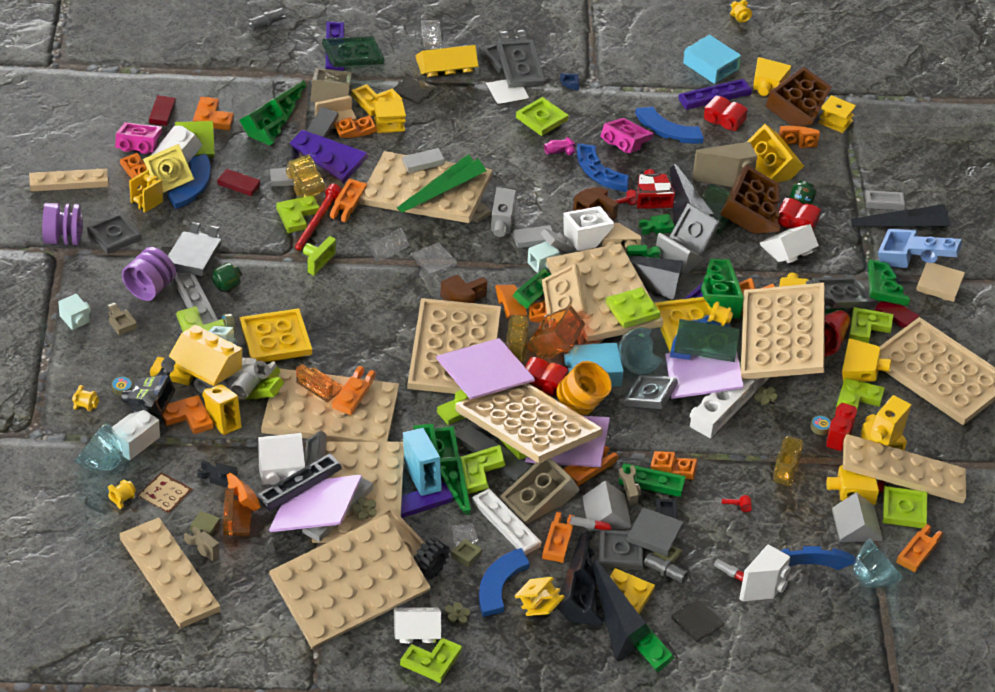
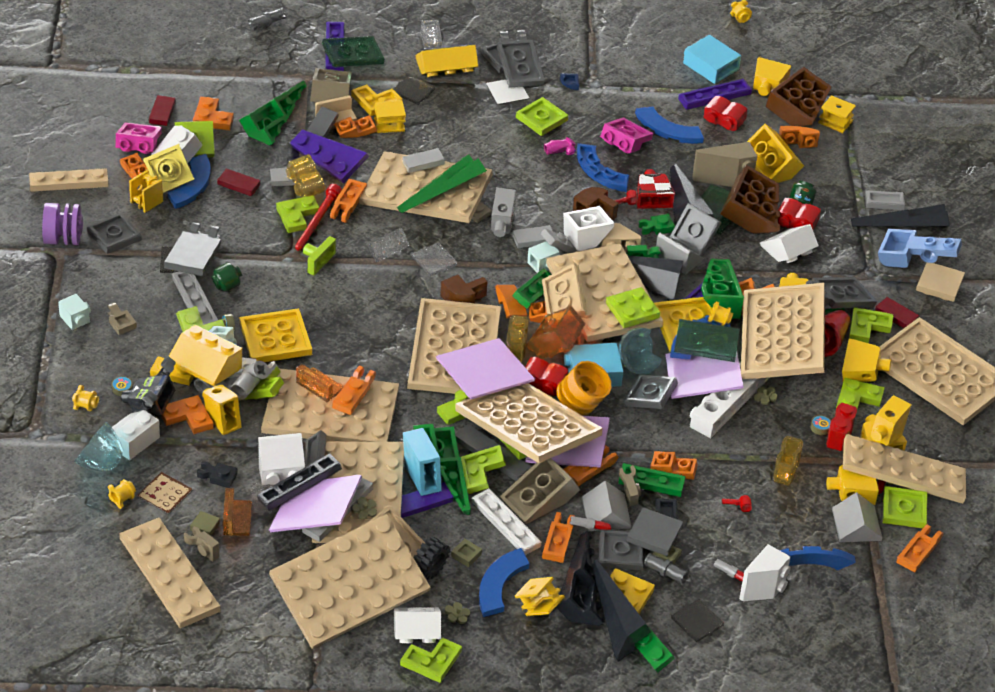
medium lavender wheel [122,247,176,301] -> none
orange slope [227,473,261,511] -> none
clear tile [451,523,478,546] -> none
clear light blue hair [853,538,904,588] -> none
green wing [867,259,910,306] -> none

